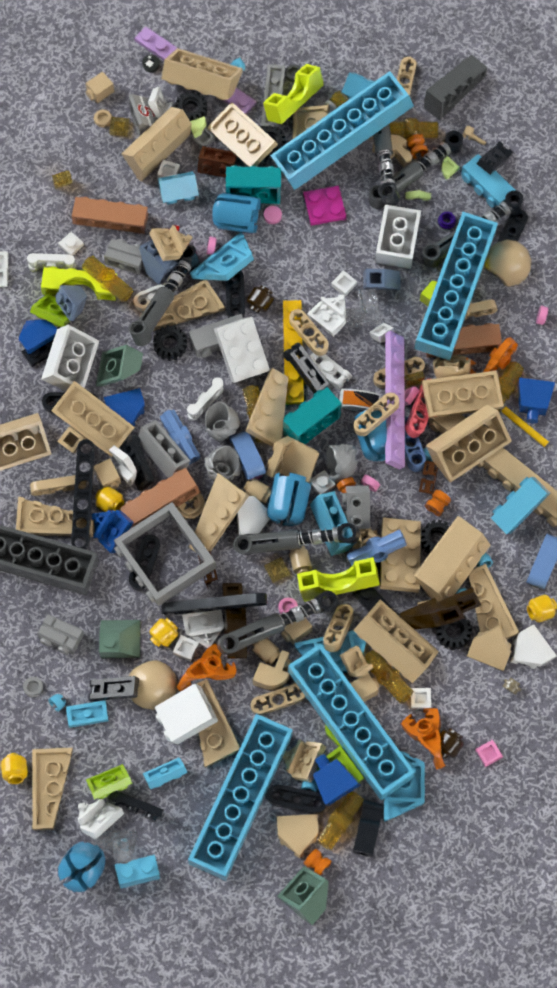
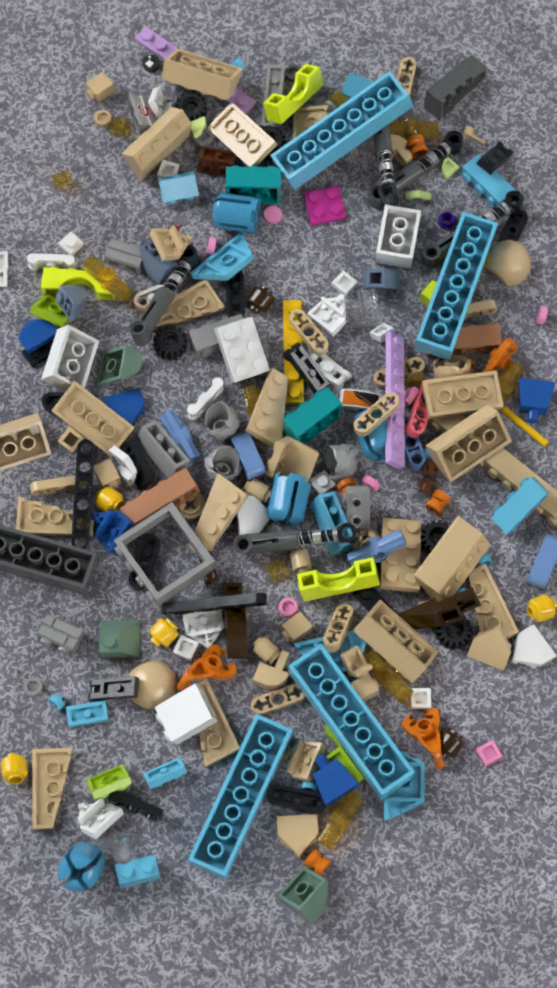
nougat brick [72,197,148,234] -> none
piece [217,591,338,655] -> none
black piece [353,800,384,857] -> none
dark tan plate [502,677,522,695] -> none

